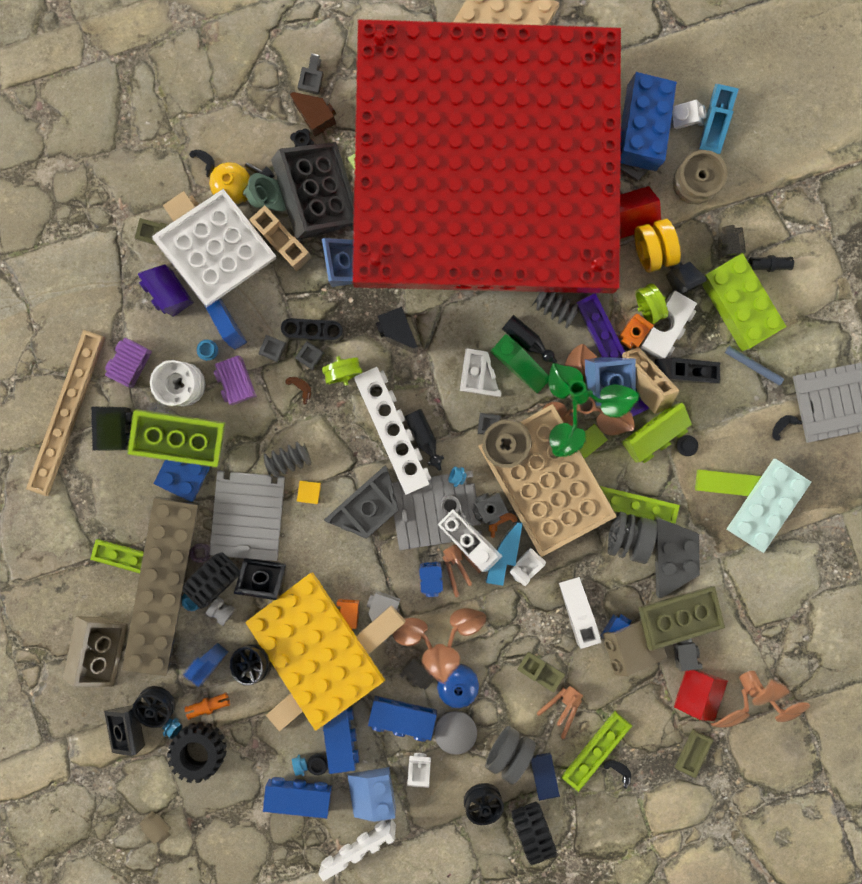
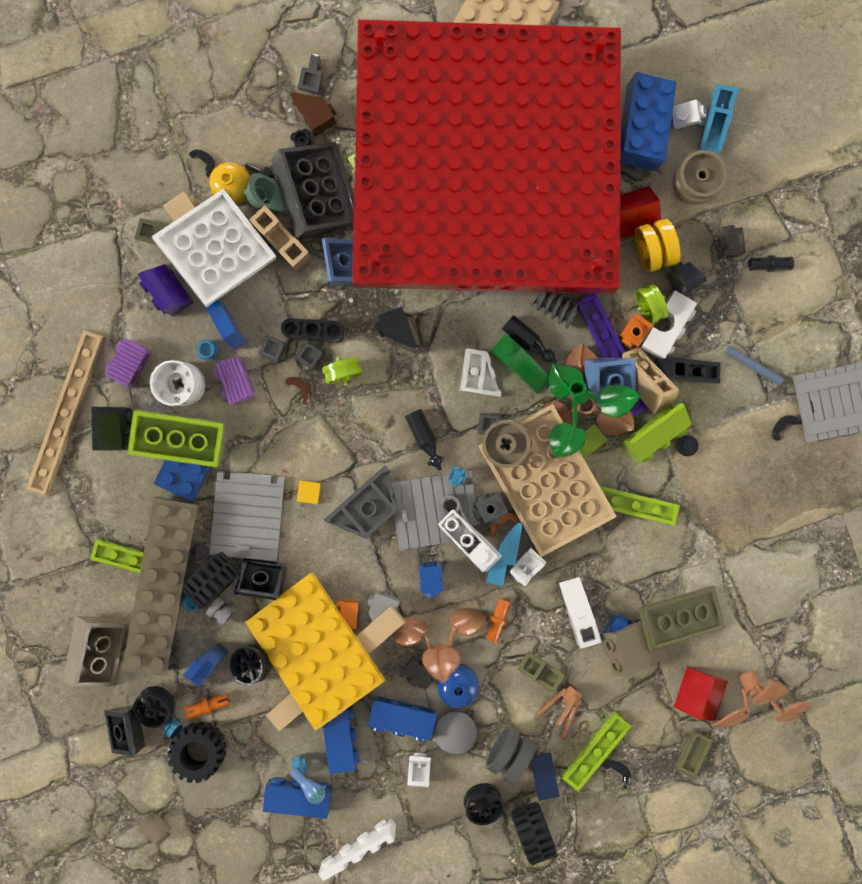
dark grey piece [263,441,312,478] -> none
black plate [307,753,328,776] -> none
medium blue slope [348,767,396,822] -> none
white brick [354,367,431,495] -> none
nougat plant [442,544,482,597] -> none
dark grey wheel [608,511,657,564] -> none
dark grey wing [654,517,700,598] -> none
dark grey brick [673,638,703,671] -> none
lime tile [695,470,762,496] -> none
lime brick [702,253,787,351] -> none
light aqua plate [726,459,811,553] -> none
none -> medium blue piece [290,768,325,804]
none -> orange pin [485,598,512,643]

